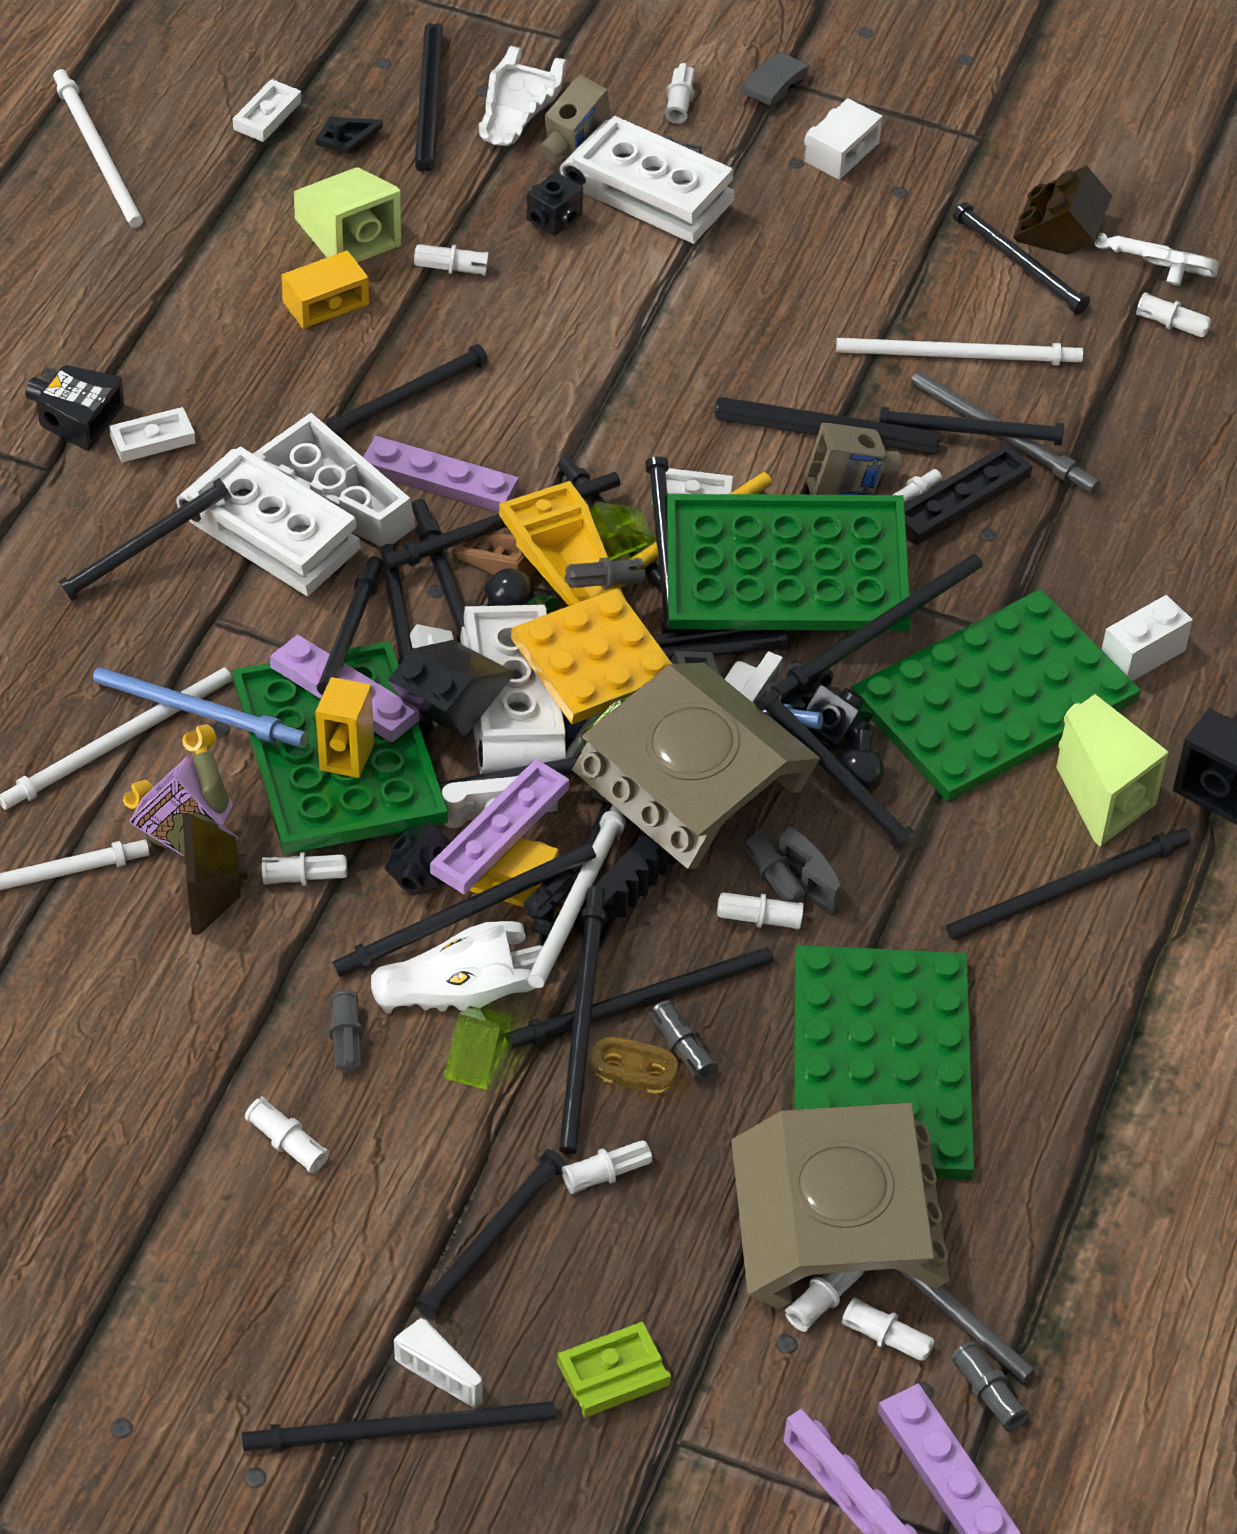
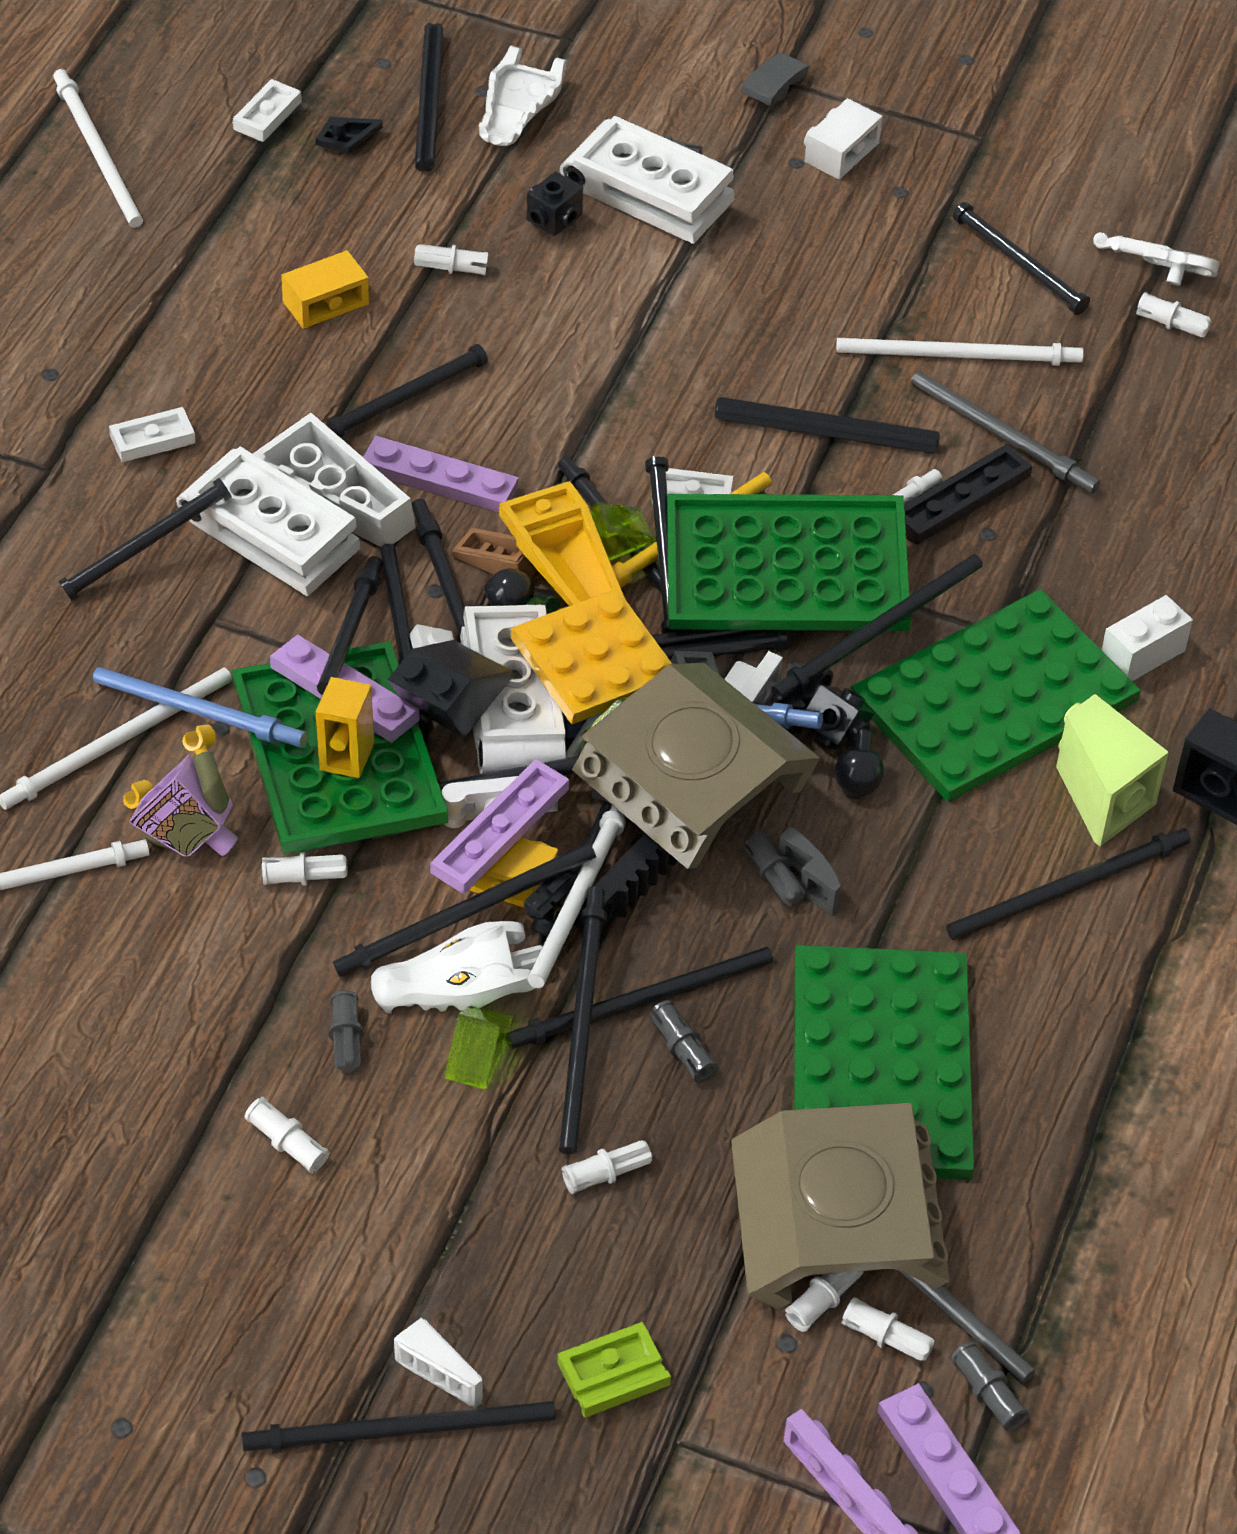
black torso [26,365,124,451] -> none
dark brown slope [182,814,248,935] -> none
yellowish green slope [294,167,401,263] -> none
black bar [383,471,621,570] -> none
black brick [384,821,451,896] -> none
black bar [415,1149,566,1320] -> none
dark tan torso [539,74,611,162] -> none
dark grey axle [565,557,645,590] -> none
clear yellow plate [591,1036,678,1093] -> none
white axle [665,63,695,124] -> none
white axle [717,892,803,930] -> none
black bar [756,689,914,849] -> none
dark tan torso [804,423,901,495] -> none
black bar [879,406,1064,446] -> none
dark brown slope [1013,165,1112,254] -> none

